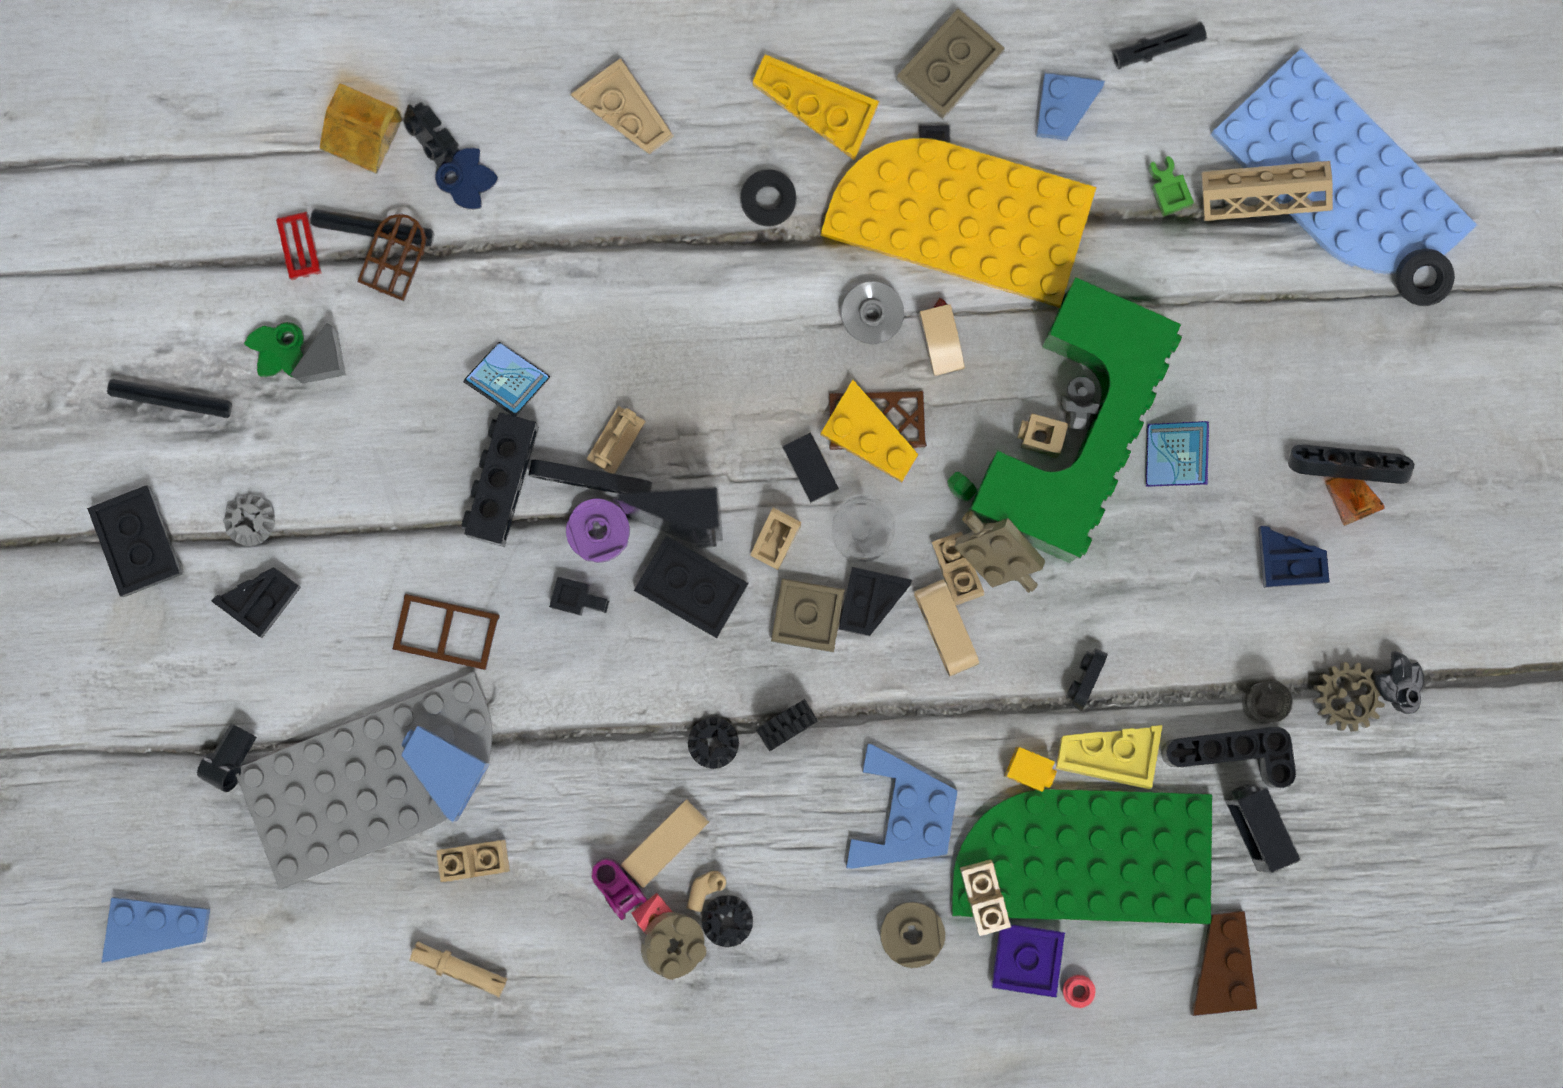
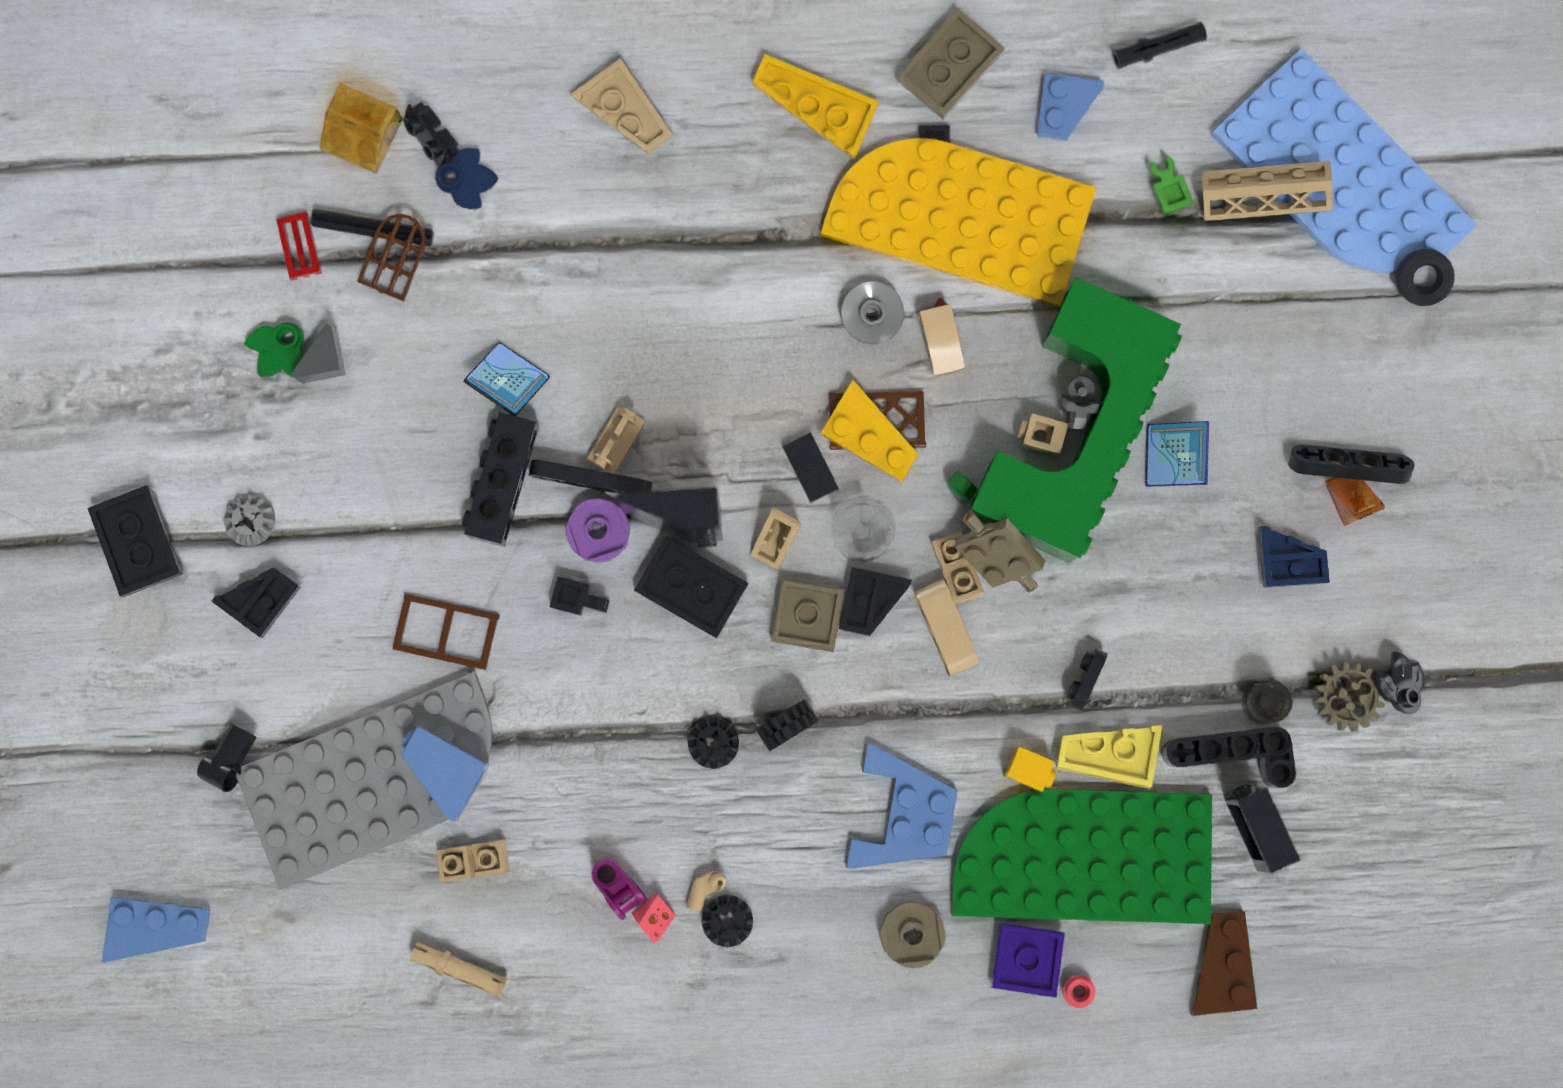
black axle [107,379,232,418] -> none
tan beam [620,799,709,888] -> none
dark tan plate [641,912,707,980] -> none
black tyre [740,169,797,227] -> none
tan slope [960,859,1011,936] -> none

